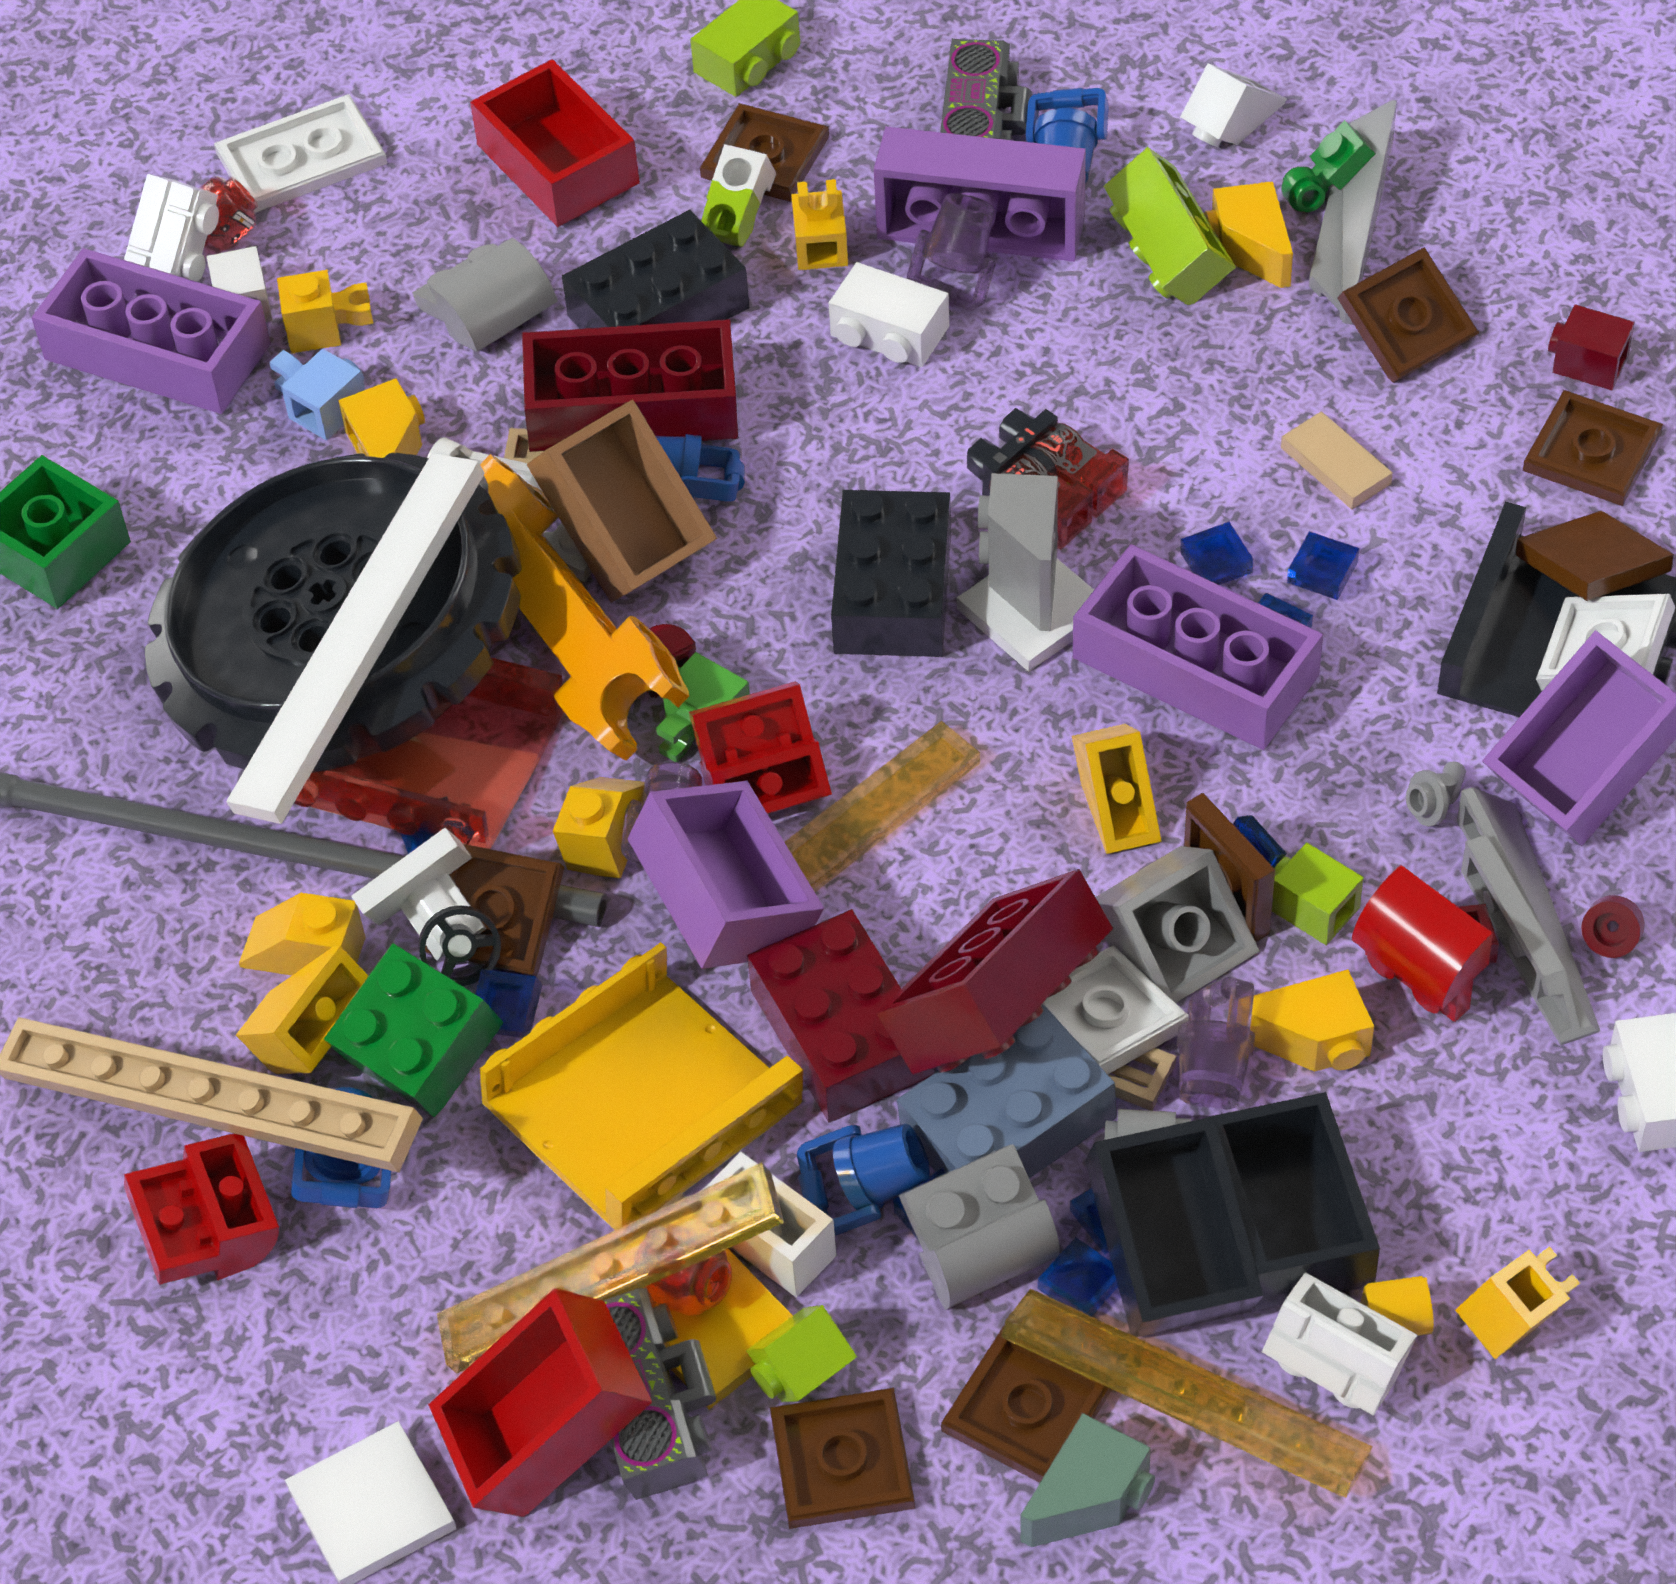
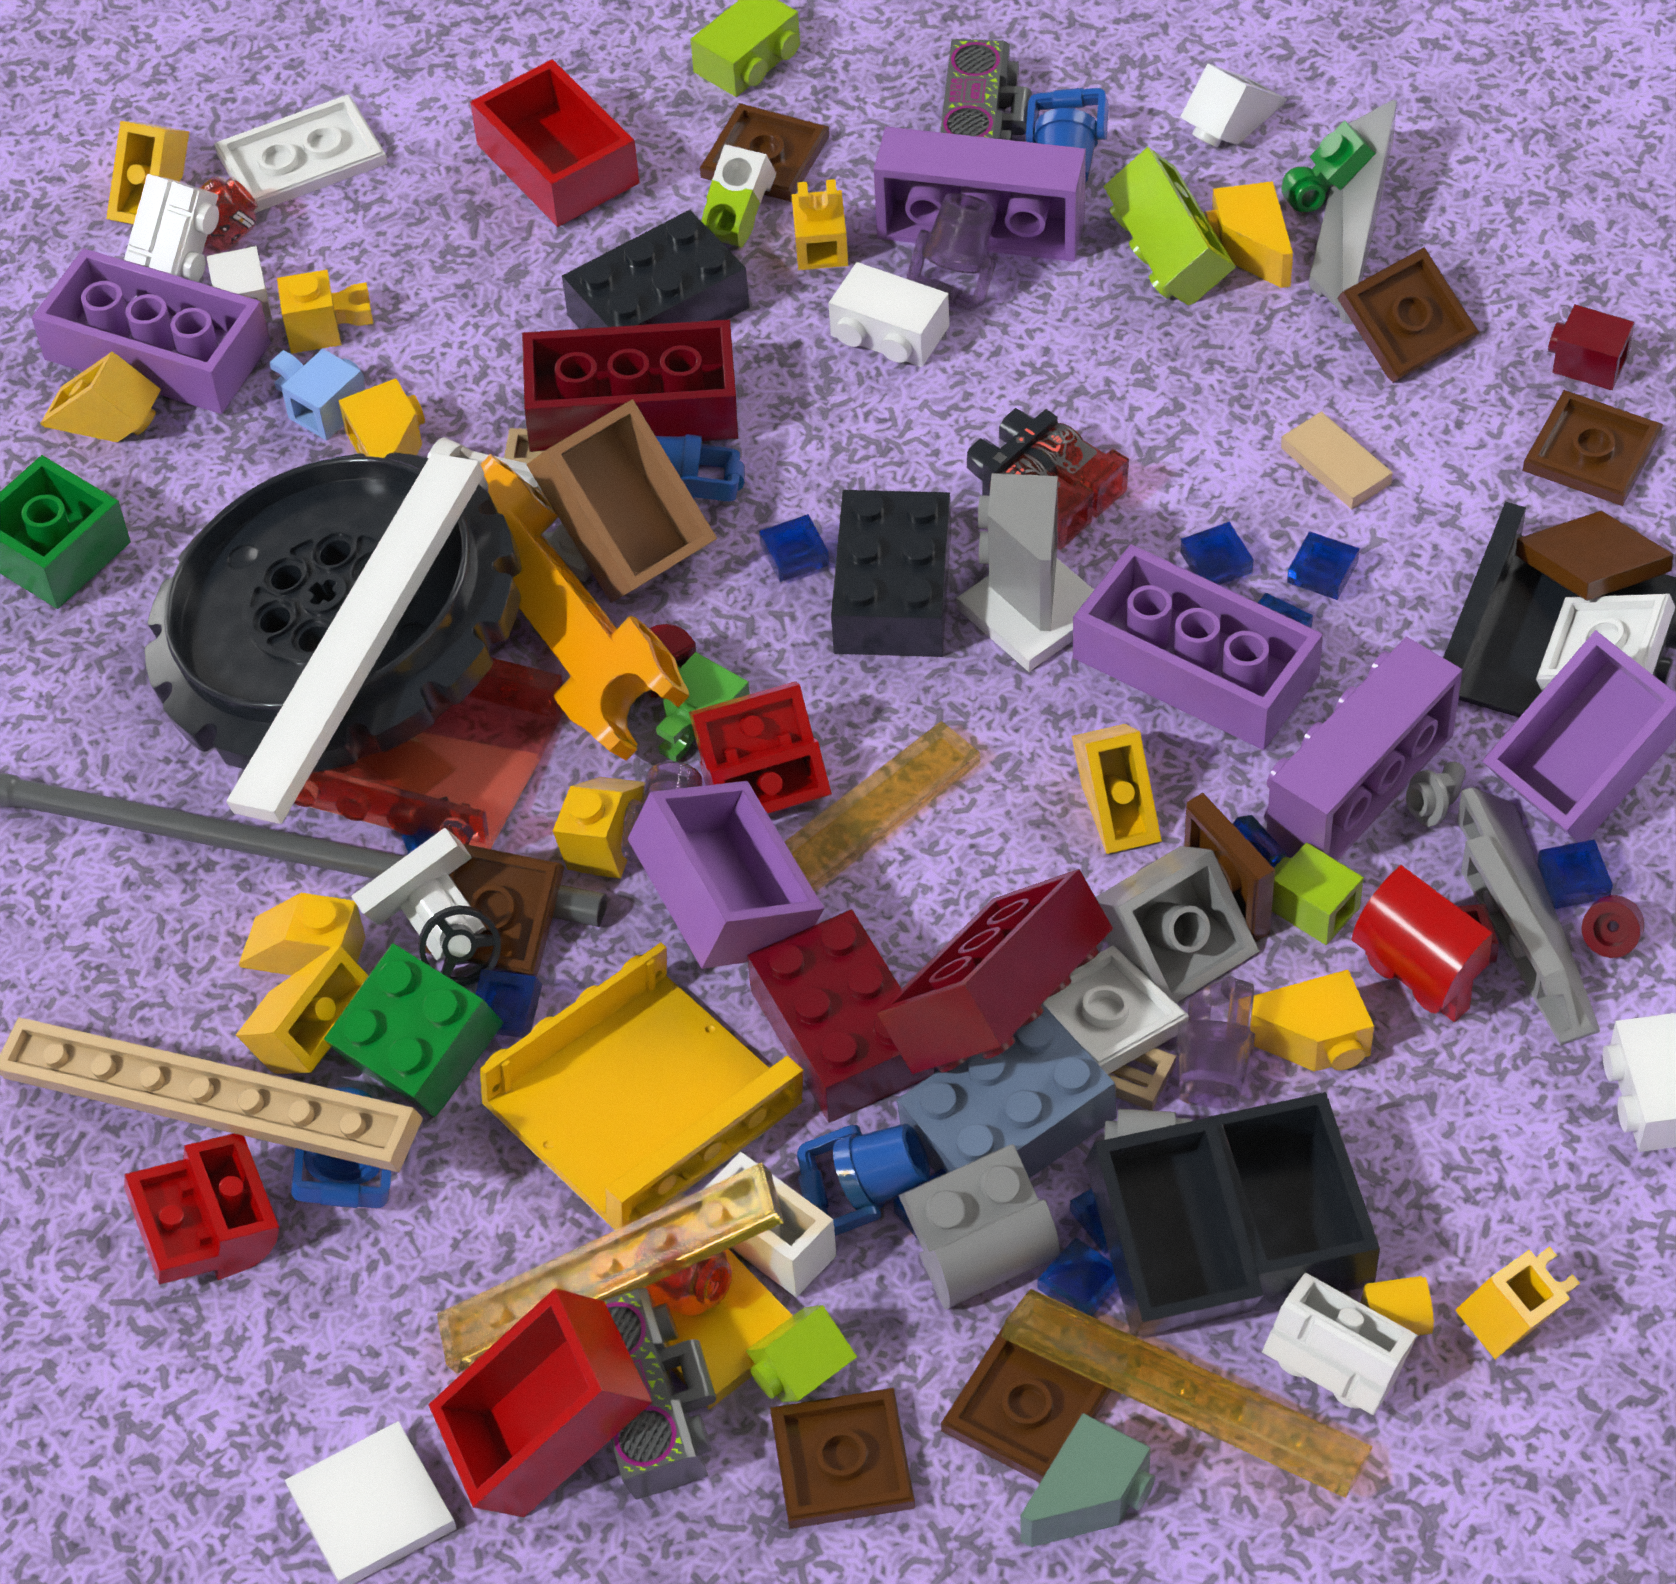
light grey brick [412,238,558,352] -> none
none -> yellow slope [40,351,161,442]
none -> yellow slope [106,121,190,224]
none -> clear blue plate [759,514,830,582]
none -> medium lavender brick [1264,636,1463,861]
none -> clear blue plate [1537,839,1613,909]

